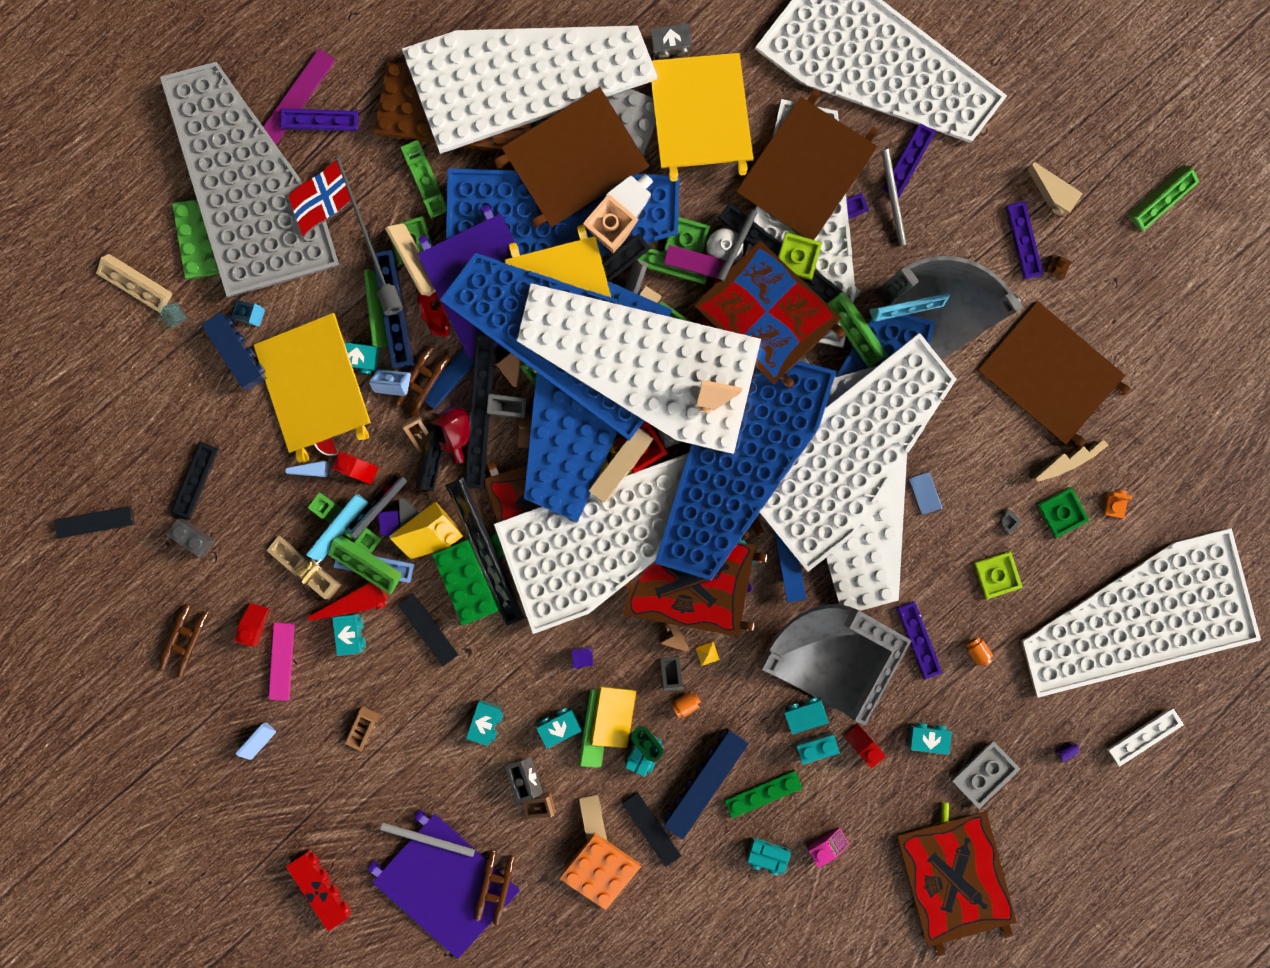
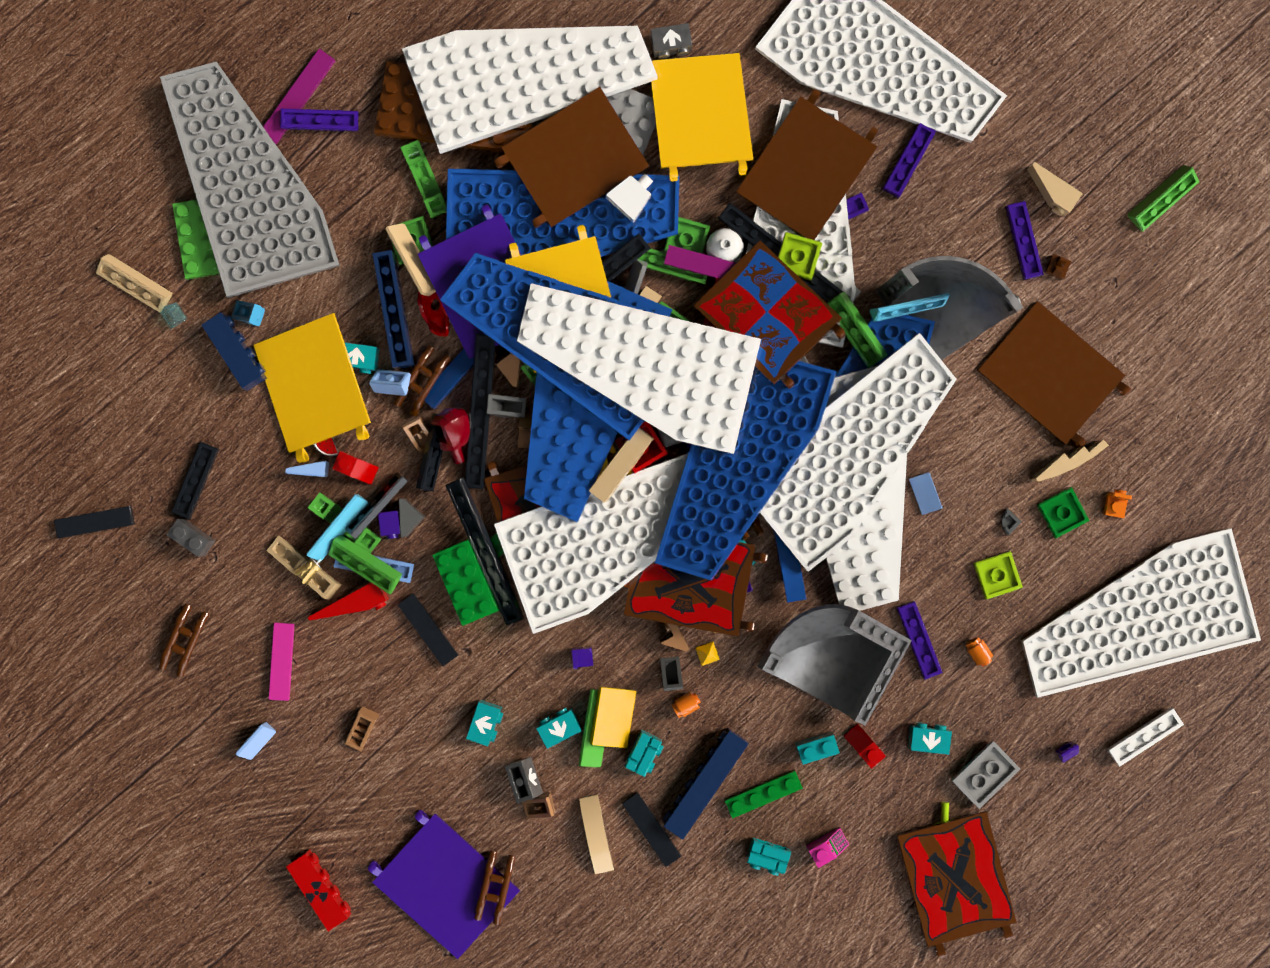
red slope [234,603,270,647] -> none
flag [288,156,403,315] -> none
teal brick [333,613,366,656] -> none
bright green slope [364,270,389,348] -> none
light grey piece [380,823,475,857] -> none
yellow slope [389,502,463,559] -> none
orange plate [559,832,641,910] -> none
light nougat slope [583,194,638,254] -> none
dark green plate [631,726,663,762] -> none
light nougat slope [695,380,742,413] -> none
dark grey piece [717,209,758,281] -> none
teal brick [784,697,829,735] -> none
light grey piece [881,149,906,246] -> none

